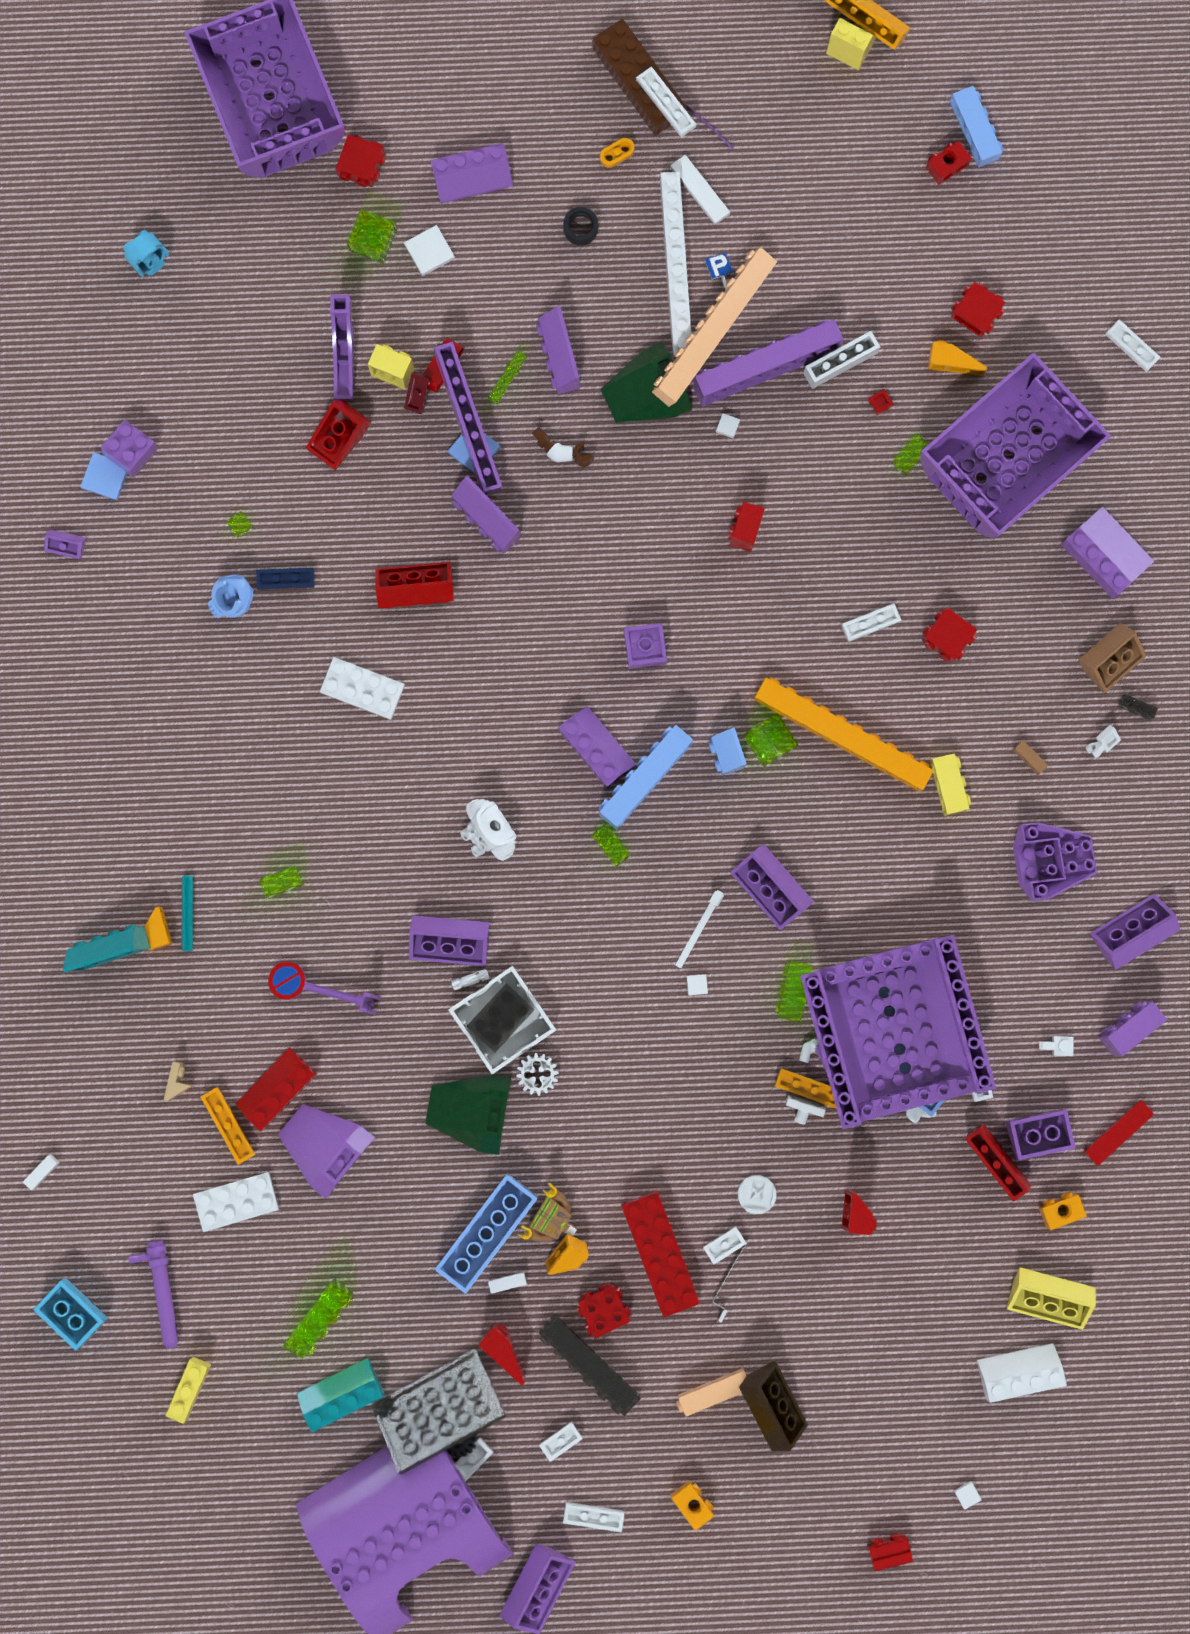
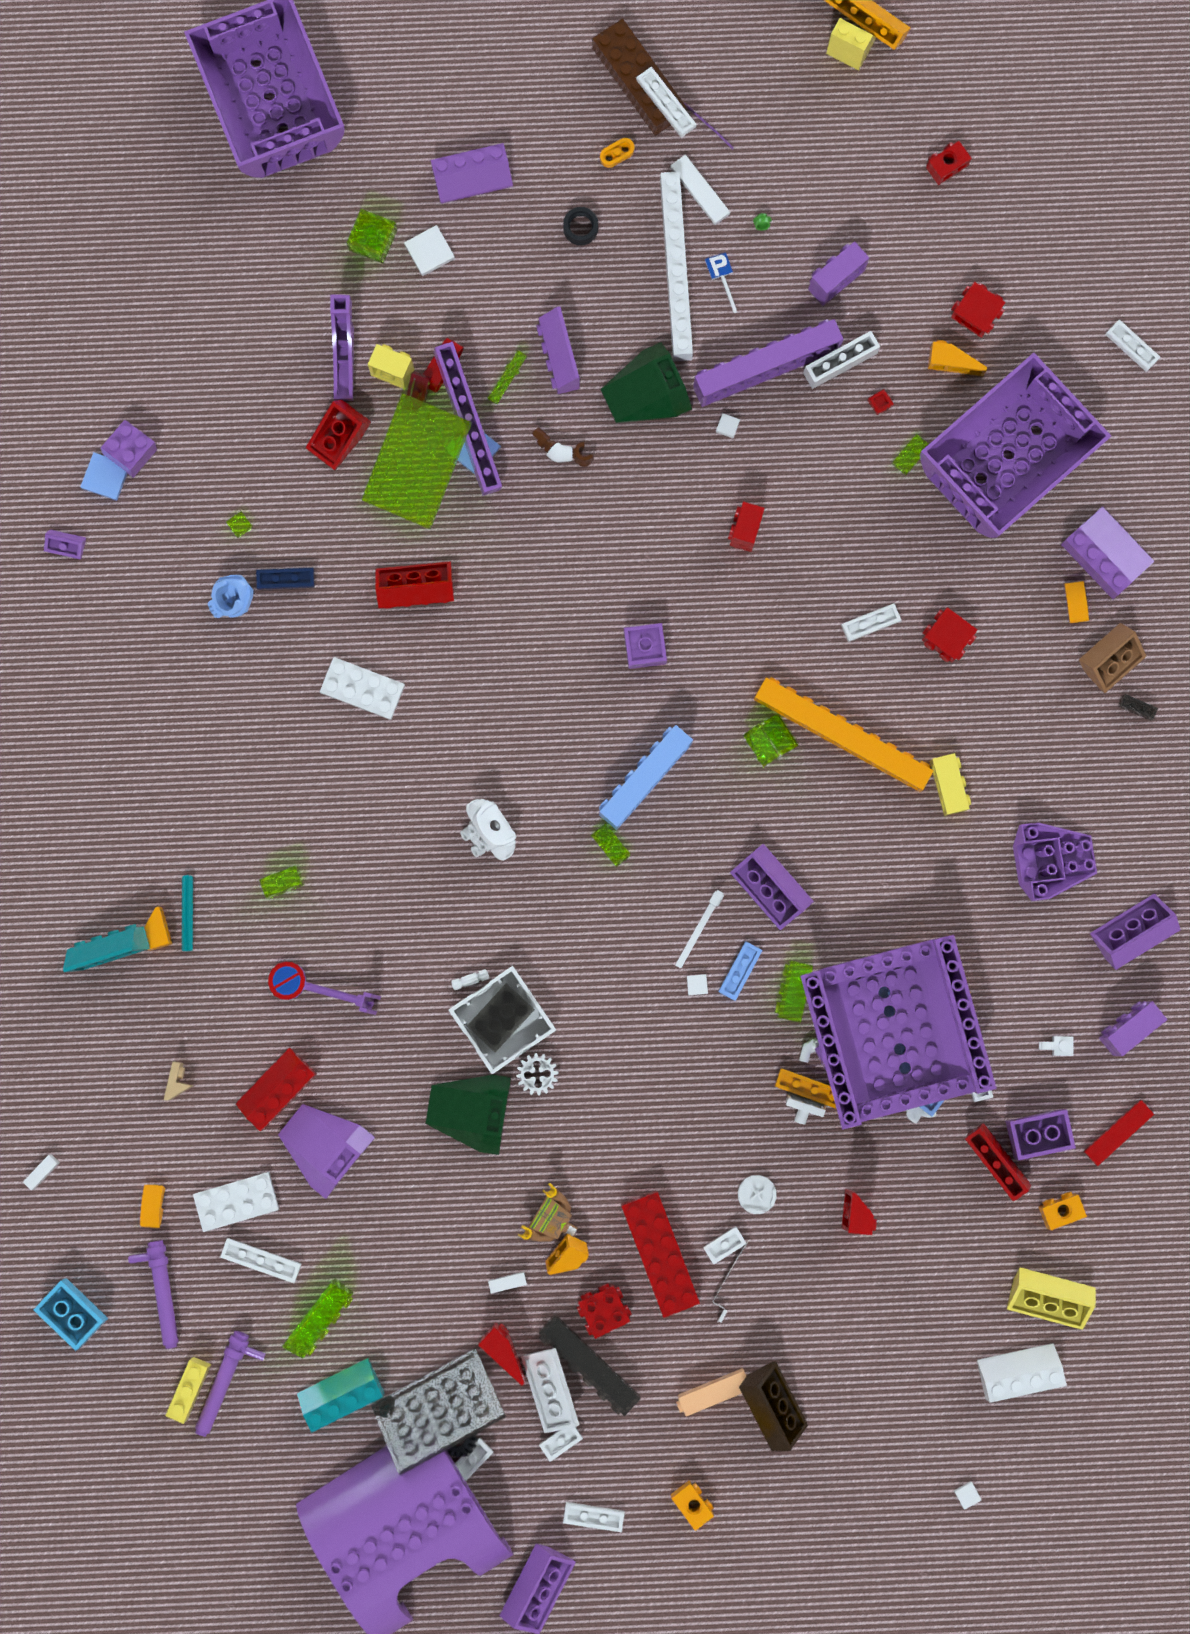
medium azure brick [123,230,169,277] -> none
light orange plate [200,1087,256,1165] -> none
red brick [336,135,386,188] -> none
medium lavender slope [409,916,489,966] -> none
light blue brick [435,1173,538,1294] -> none
medium lavender slope [451,476,520,554] -> none
medium lavender slope [558,706,636,789] -> none
light nougat brick [652,247,777,407] -> none
light blue slope [708,727,746,775] -> none
red brick [867,1533,913,1572] -> none
light blue brick [950,86,1003,167] -> none
medium nougat piece [1013,740,1048,775] -> none
white plate [1086,725,1121,758] -> none
none -> light orange slope [140,1184,165,1228]
none -> medium lavender cylinder [195,1331,266,1437]
none -> white plate [220,1238,301,1283]
none -> clear neon green plate [362,393,472,529]
none -> white plate [521,1348,579,1433]
none -> light blue tile [718,941,763,1001]
none -> bright green plate [753,213,772,231]
none -> medium lavender brick [808,241,870,306]
none -> light orange slope [1064,581,1089,623]

